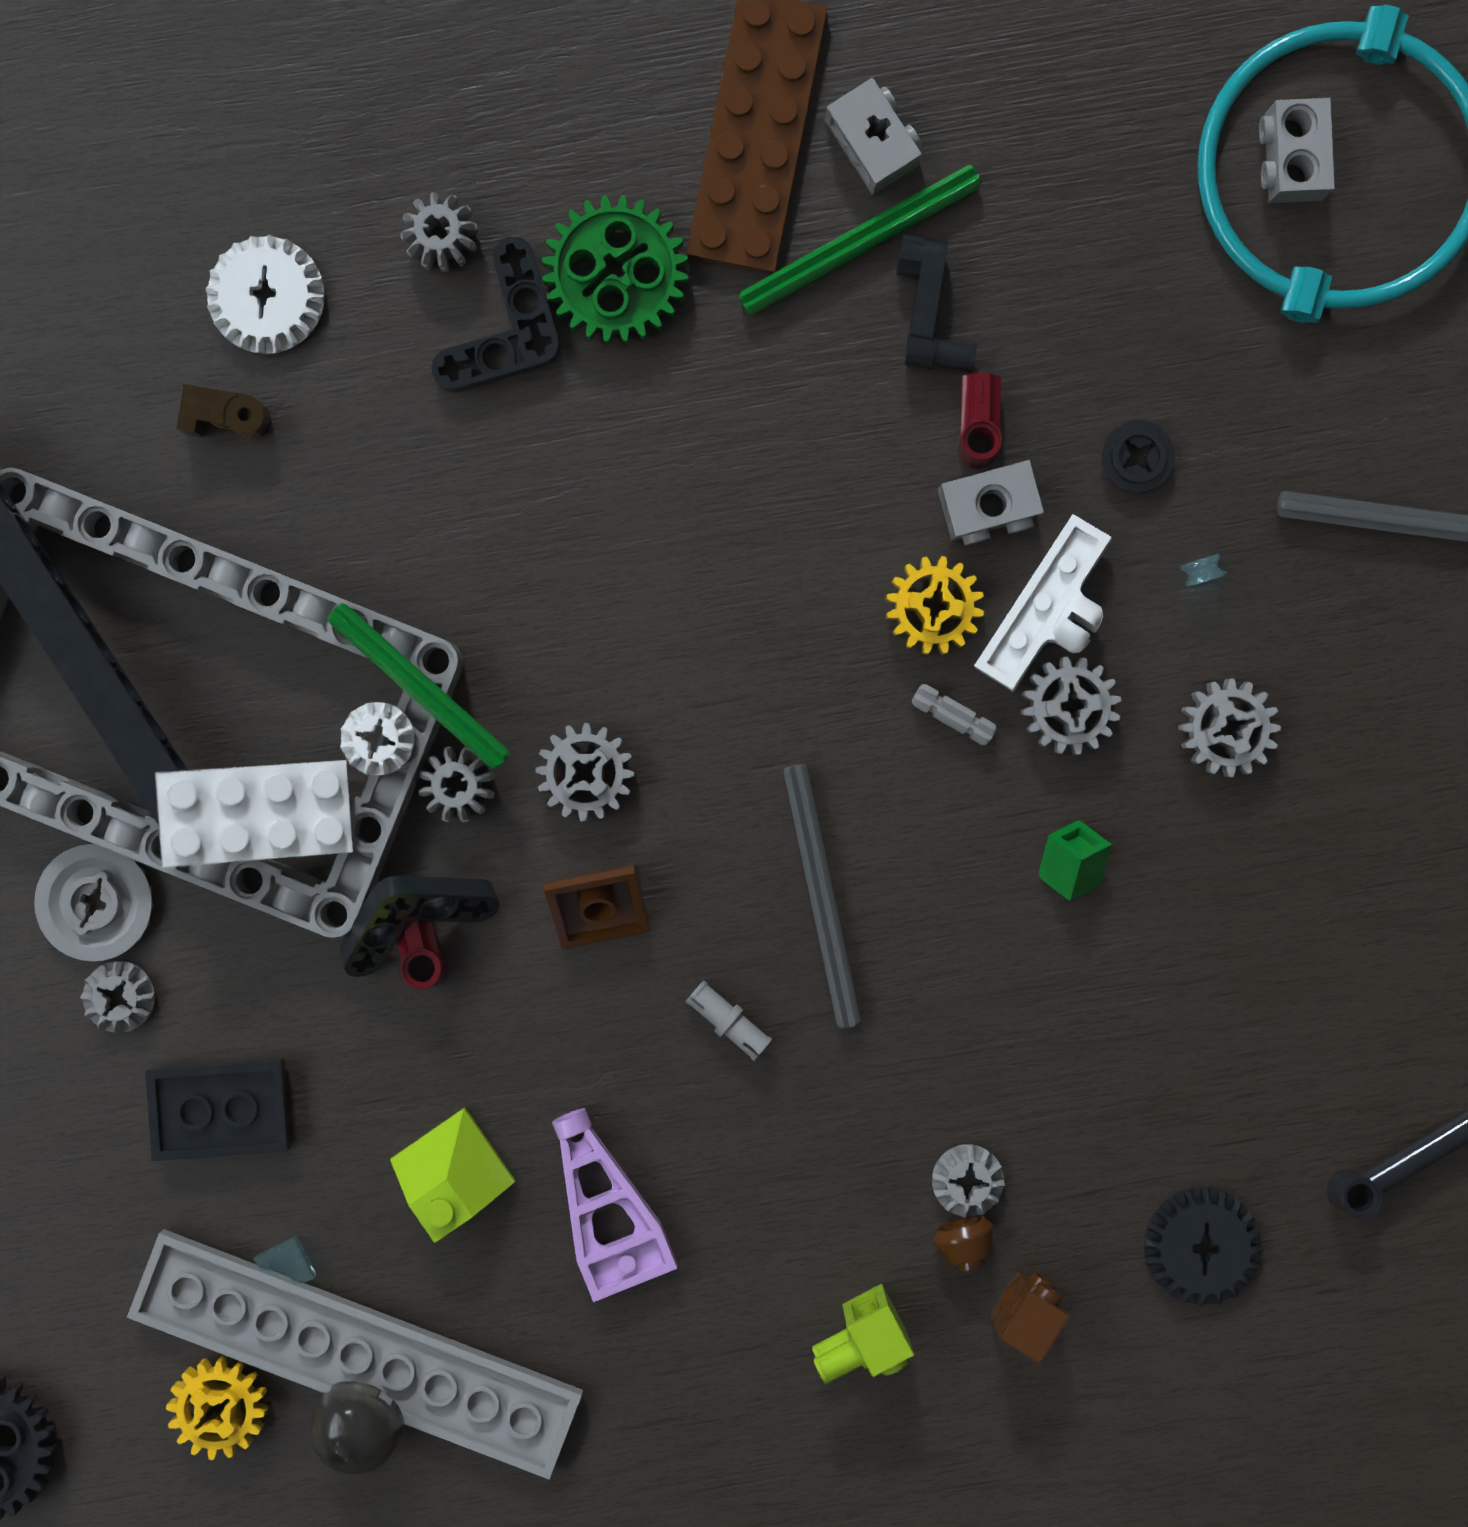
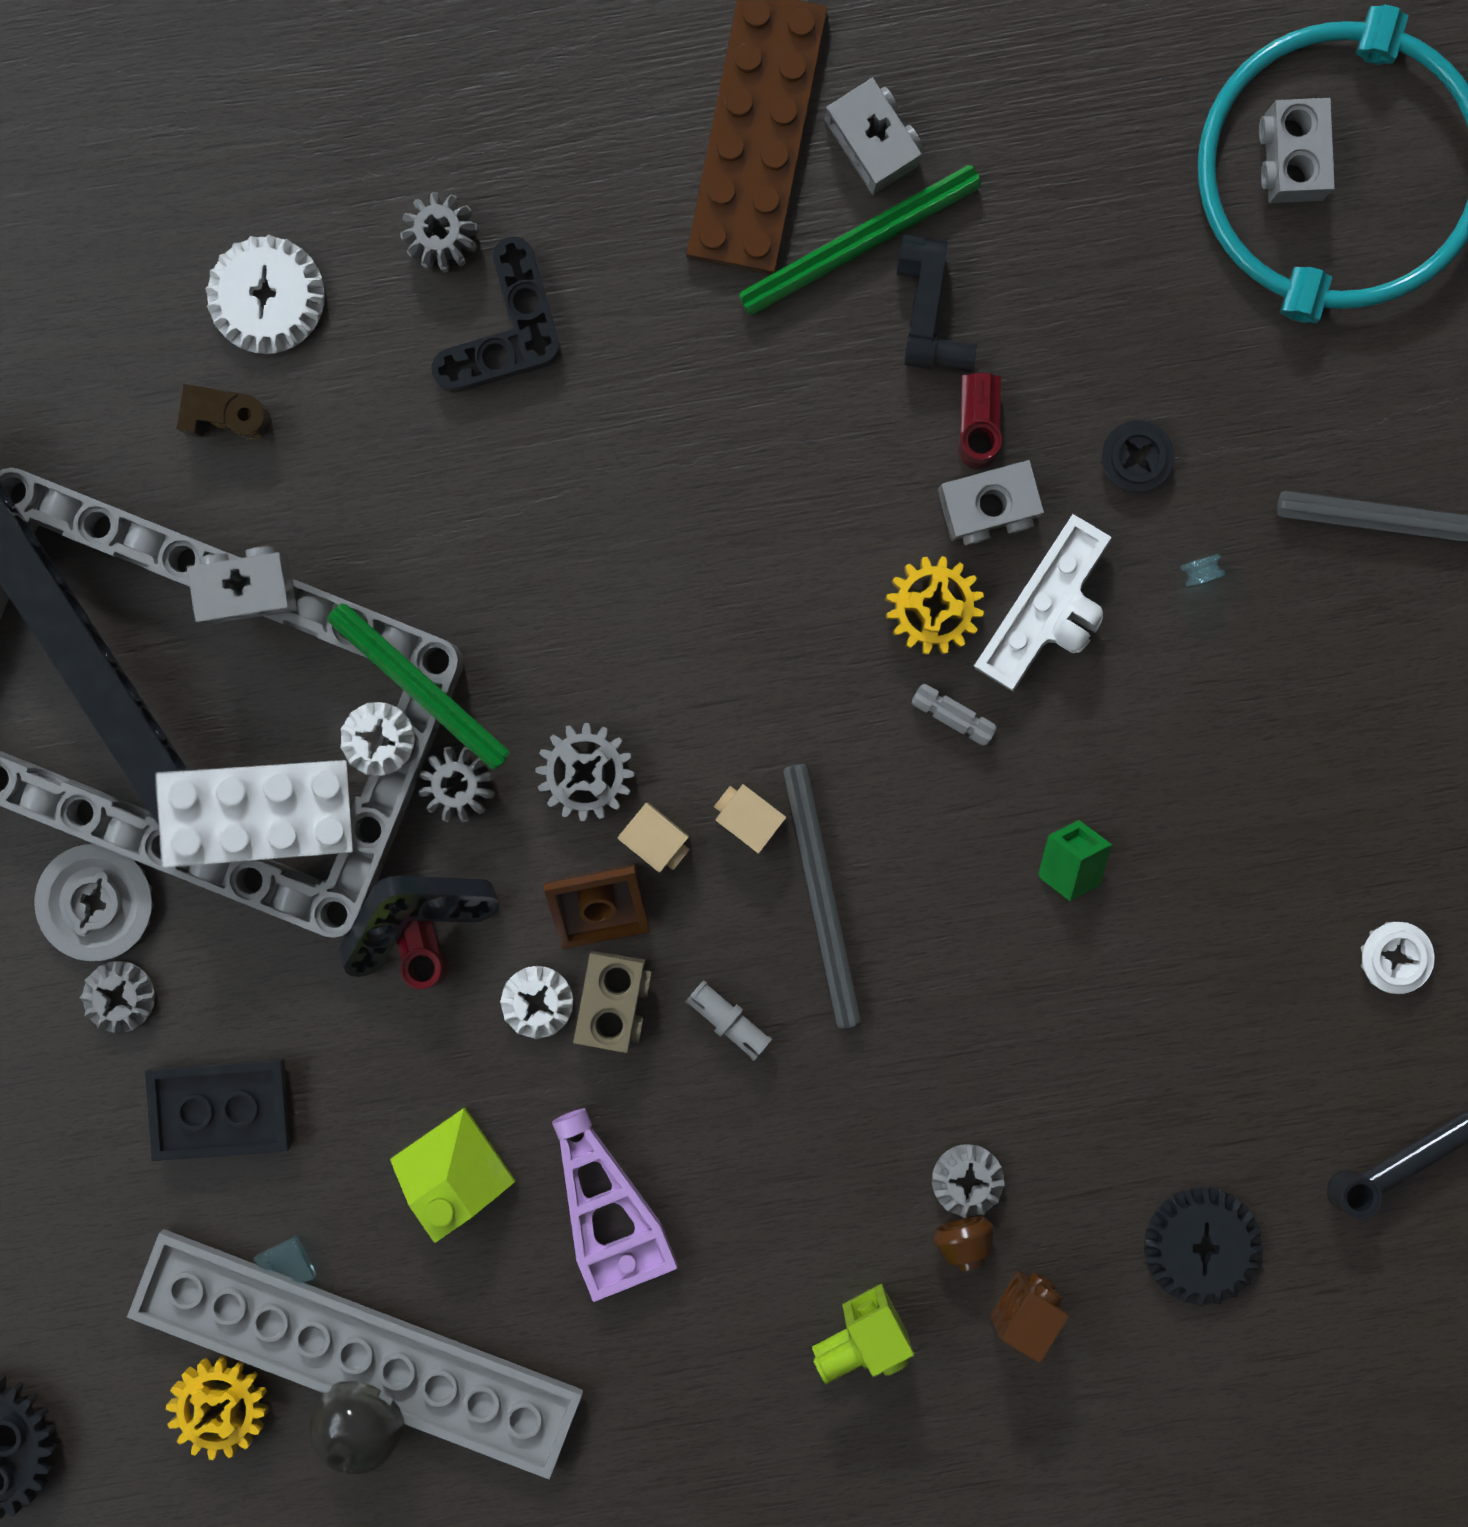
green gear [542,195,688,346] -> none
light grey gear [1021,657,1121,755] -> none
light grey gear [1178,679,1281,777] -> none
none -> light grey brick [187,546,297,625]
none -> white gear [500,966,573,1039]
none -> dark tan brick [573,950,652,1053]
none -> tan brick [617,802,690,873]
none -> tan brick [714,784,786,853]
none -> white gear [1360,922,1435,994]

